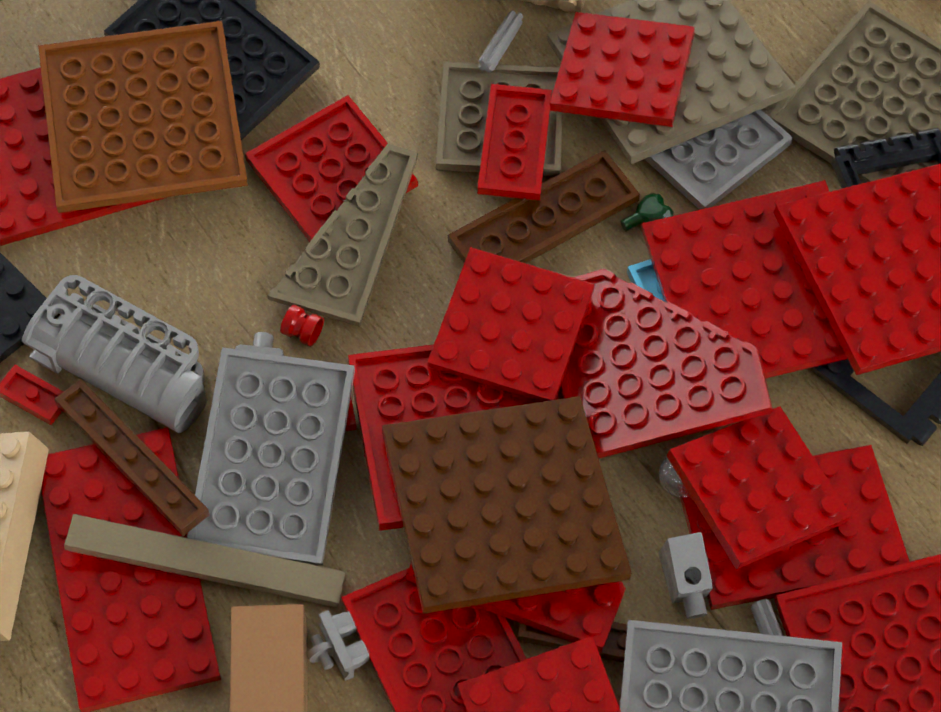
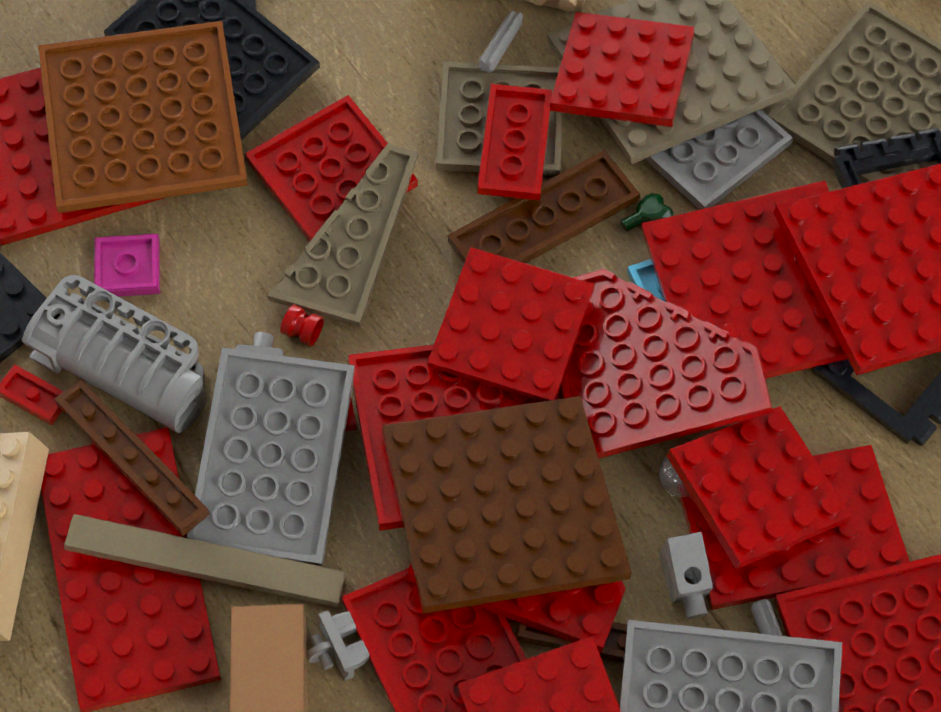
none -> dark pink tile [94,234,160,297]

